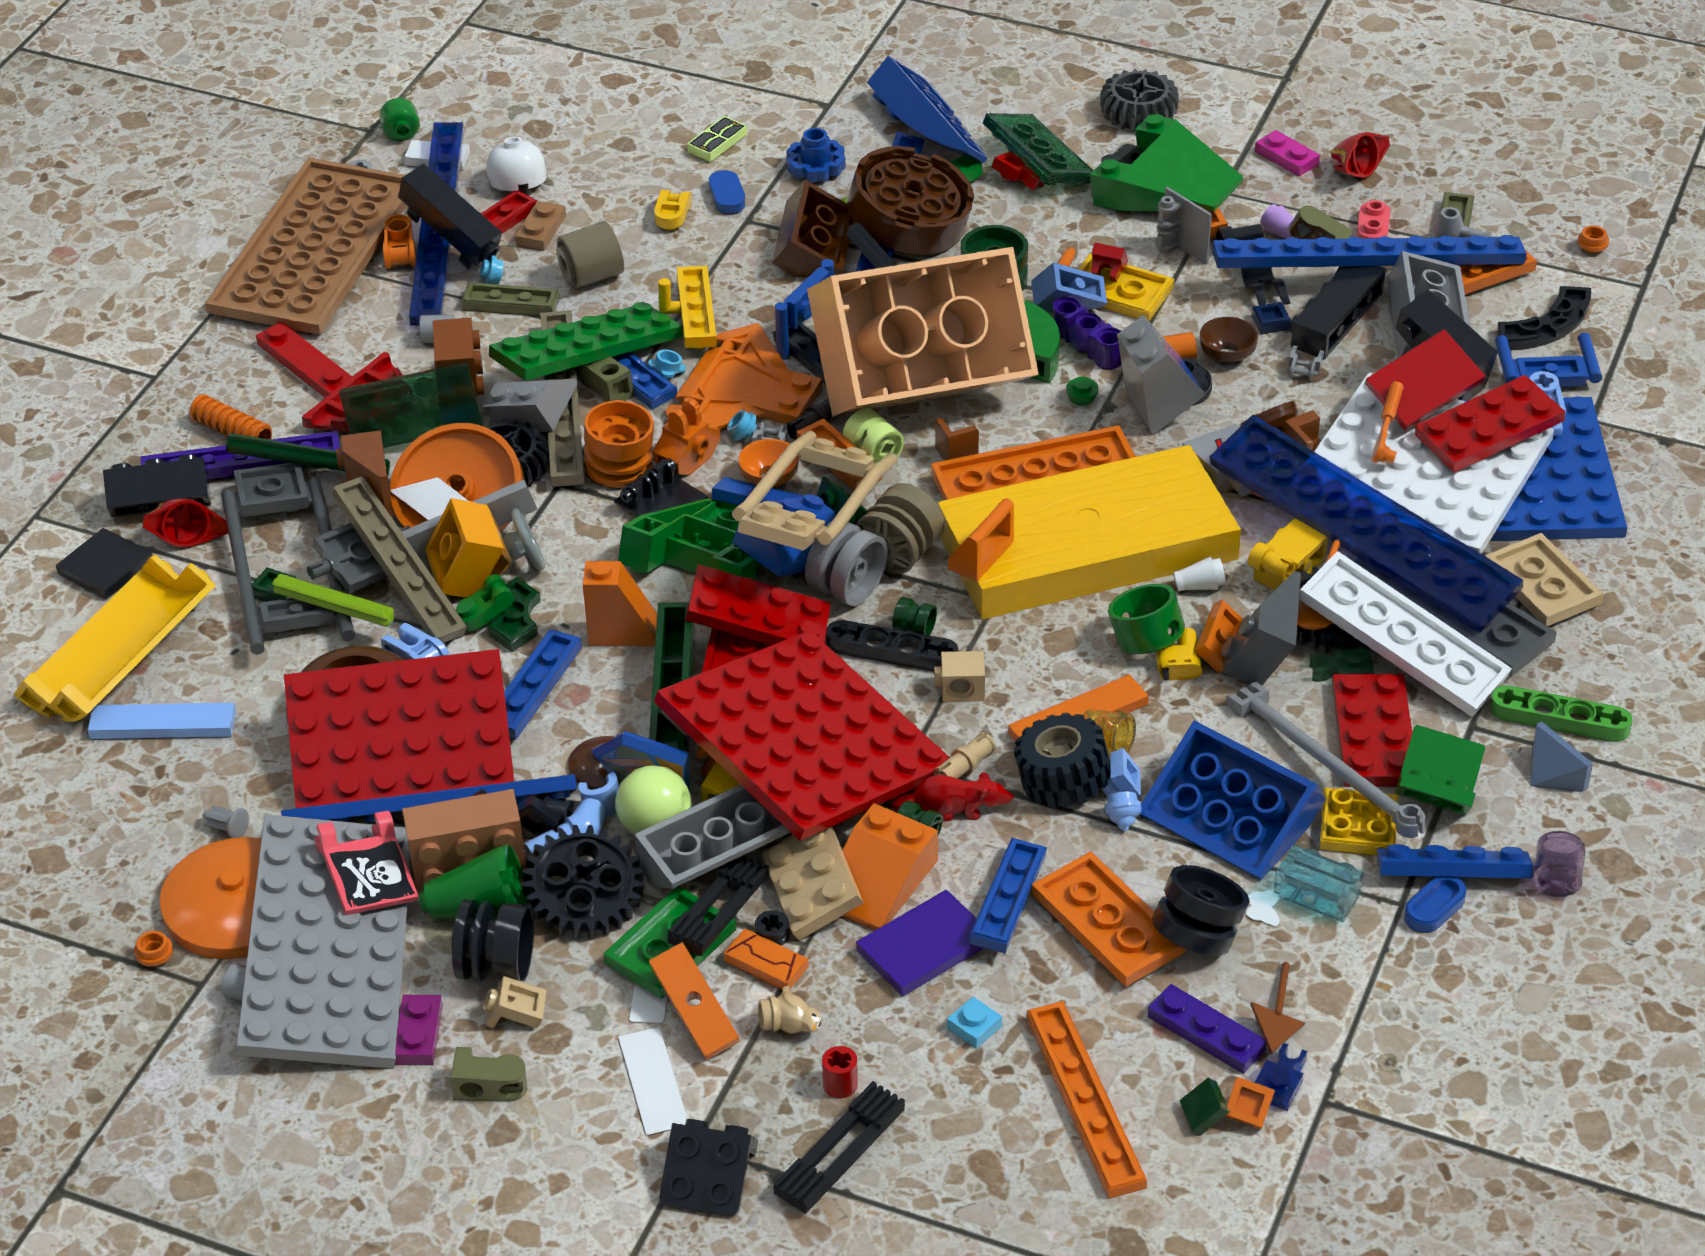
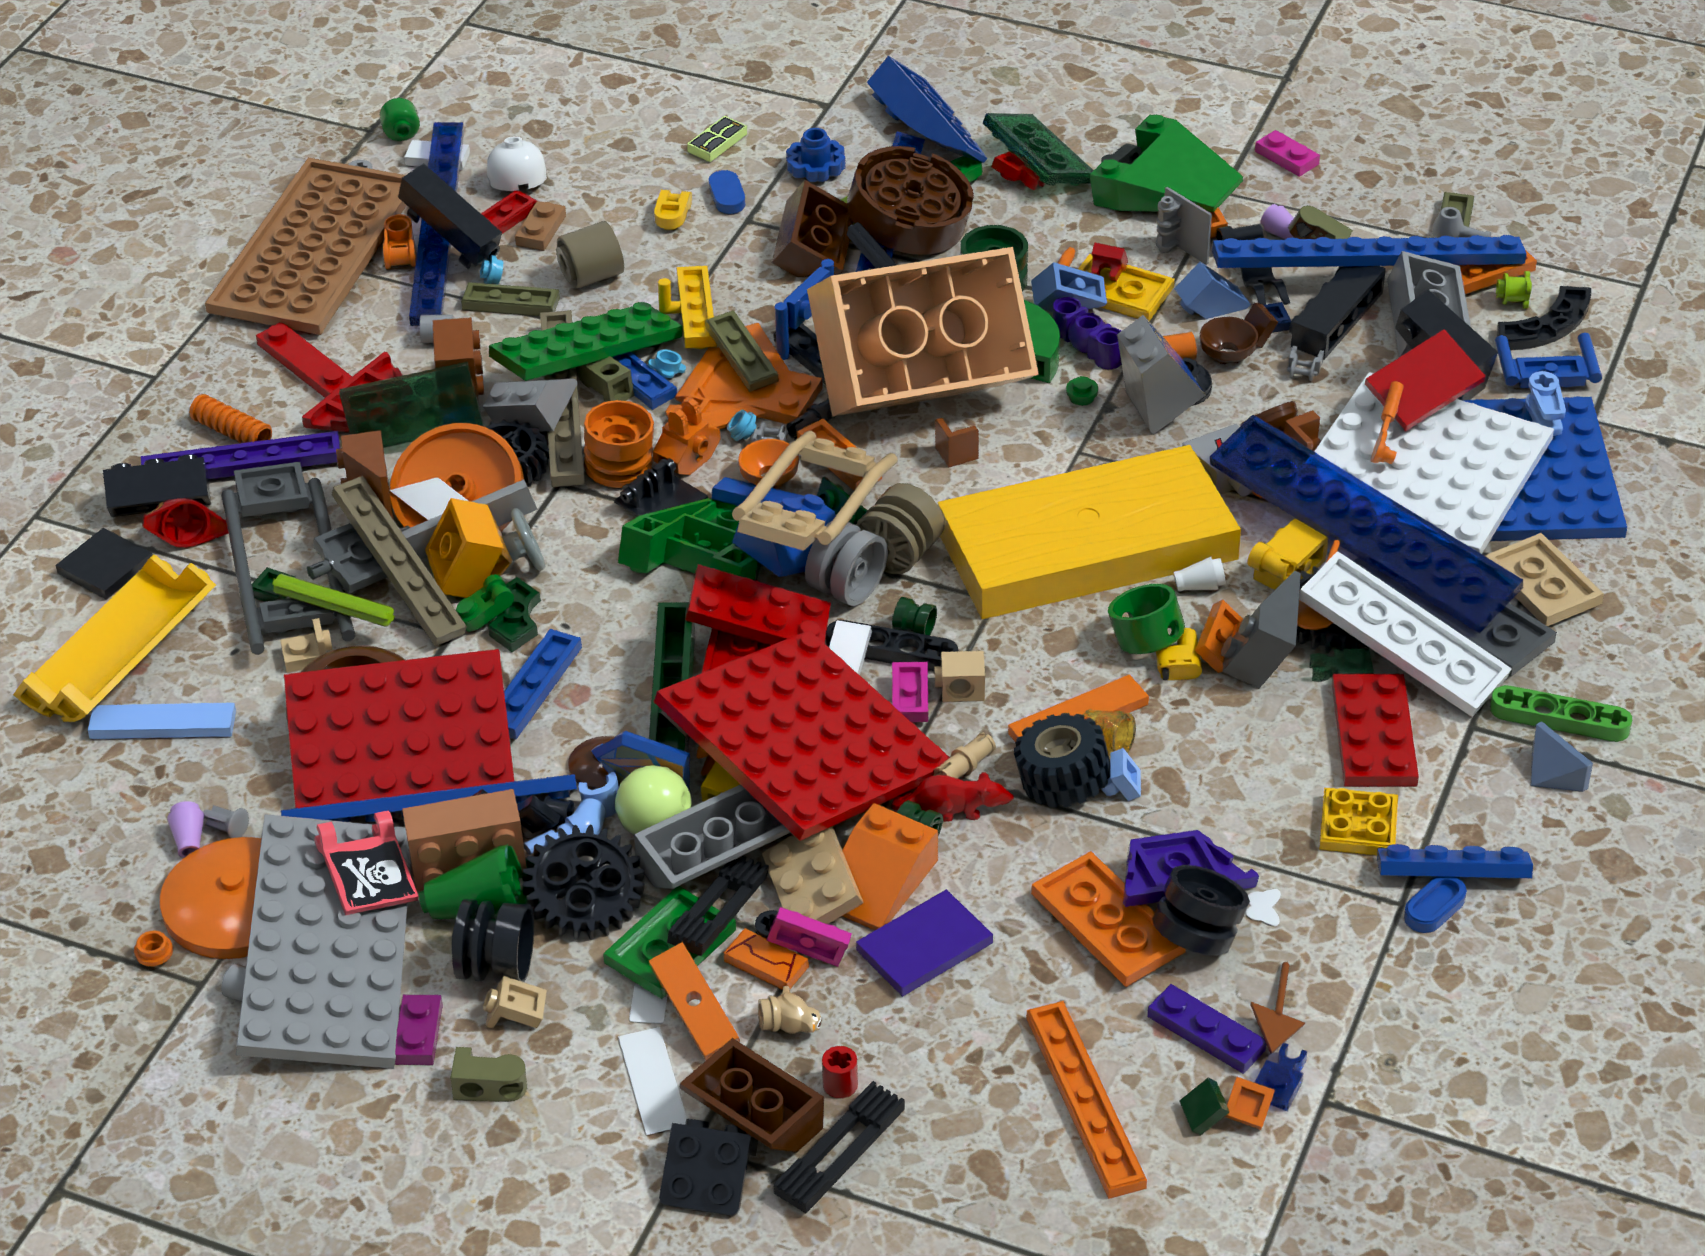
dark green axle [226,433,390,475] -> none
light blue piece [381,623,449,660] -> none
orange slope [583,561,657,646] -> none
yellowish green wheel [843,408,904,463] -> none
orange plate [931,425,1136,500] -> none
medium azure plate [947,996,1002,1049] -> none
orange tile [948,498,1014,582] -> none
blue tile [969,837,1047,954] -> none
dark grey gear [1100,68,1179,131] -> none
light blue plate [1104,791,1142,831] -> none
blue slope [1140,720,1326,880] -> none
light grey hinge [1226,682,1426,838] -> none
clear light blue brick [1273,845,1363,923] -> none
red hat [1330,132,1390,178] -> none
coral plate [1357,200,1390,239] -> none
green bracket [1395,725,1485,816] -> none
red plate [1415,375,1565,473] -> none
clear purple piece [1532,831,1586,897] -> none
orange plate [1577,225,1609,253] -> none
none -> lavender cone [167,801,204,858]
none -> tan bracket [280,618,333,673]
none -> reddish brown slope [680,1038,824,1152]
none -> olive tile [705,310,778,392]
none -> dark pink plate [766,907,852,967]
none -> white tile [829,620,872,675]
none -> dark pink plate [892,662,928,722]
none -> dark purple wing [1123,830,1259,907]
none -> medium blue slope [1174,262,1251,319]
none -> reddish brown tile [1244,302,1278,348]
none -> lime brick [1496,271,1532,308]

